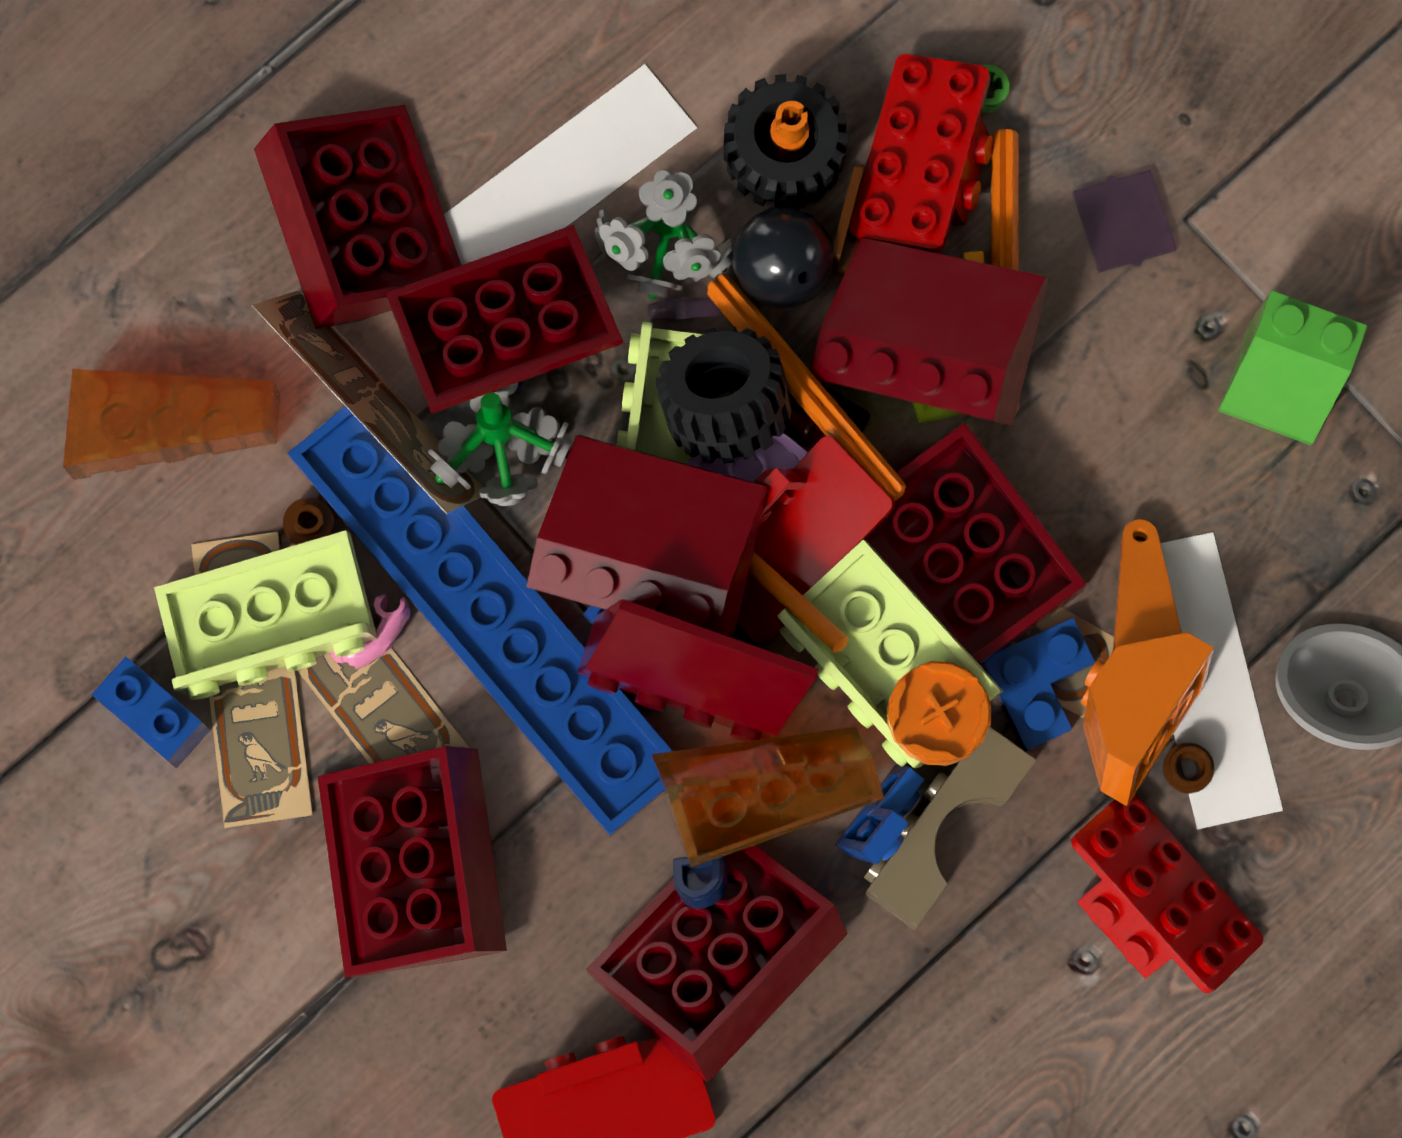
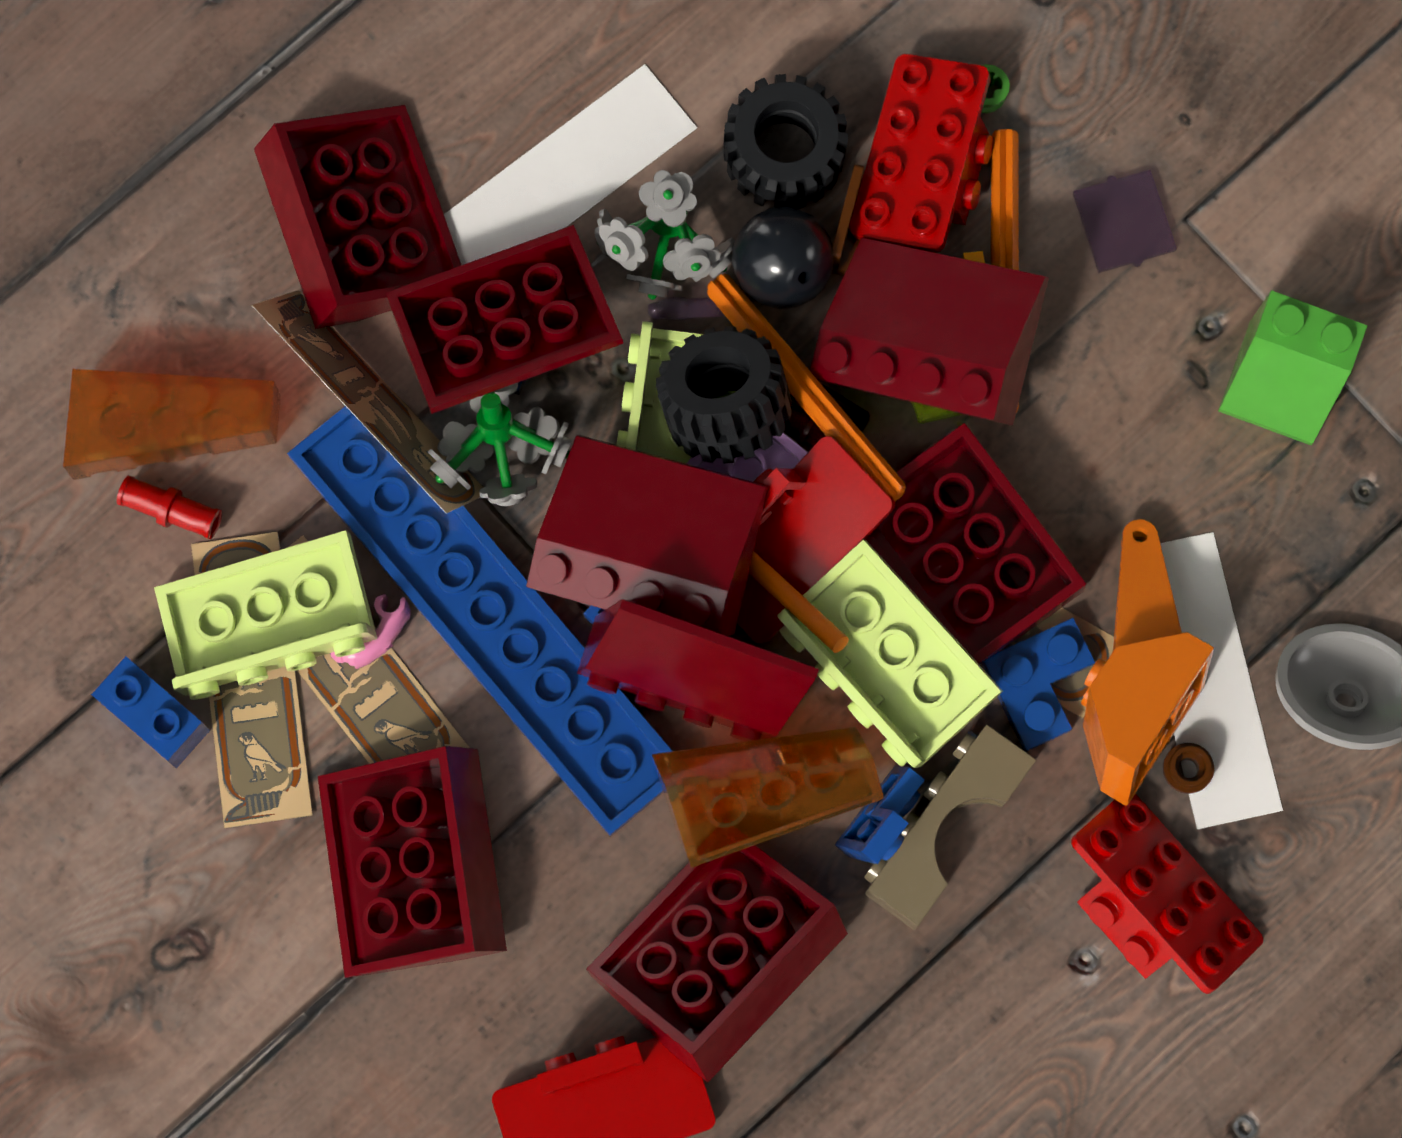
reddish brown plate [283,498,334,545] -> none
dark blue tile [673,851,728,908] -> none
orange pin [770,100,810,162] -> none
orange tile [887,661,991,766] -> none
none -> red pin [116,475,222,540]

